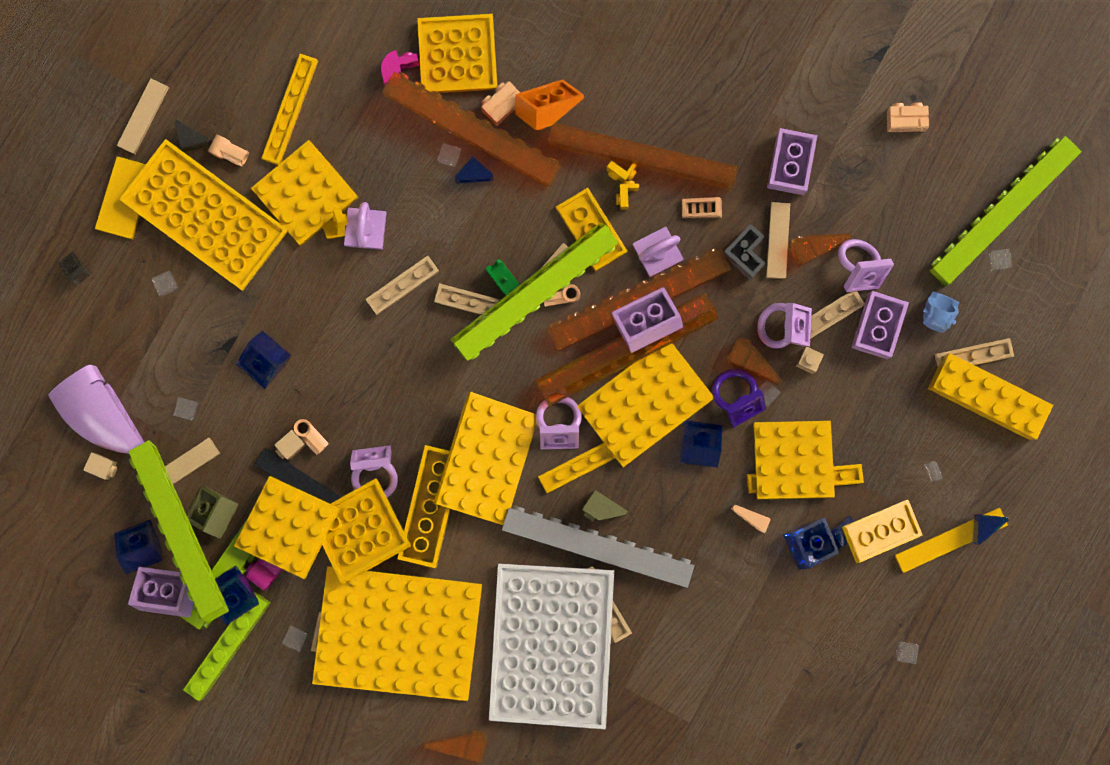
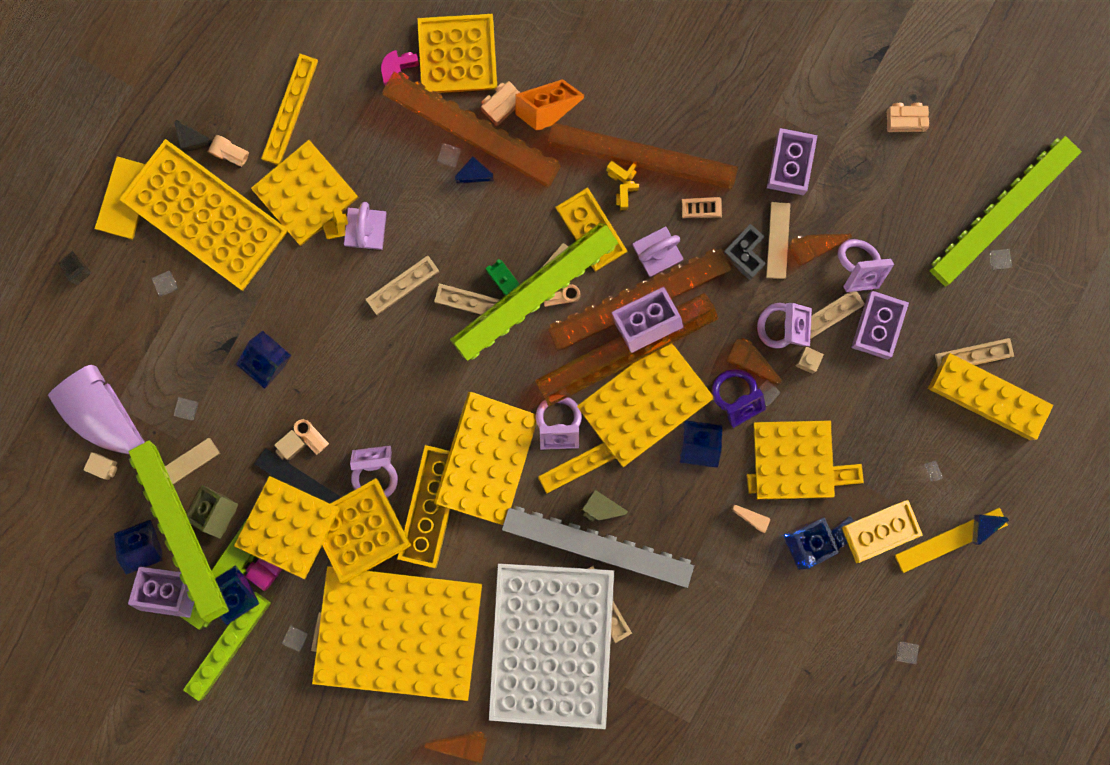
tan tile [117,79,169,155] -> none
medium blue helmet [923,291,959,333] -> none

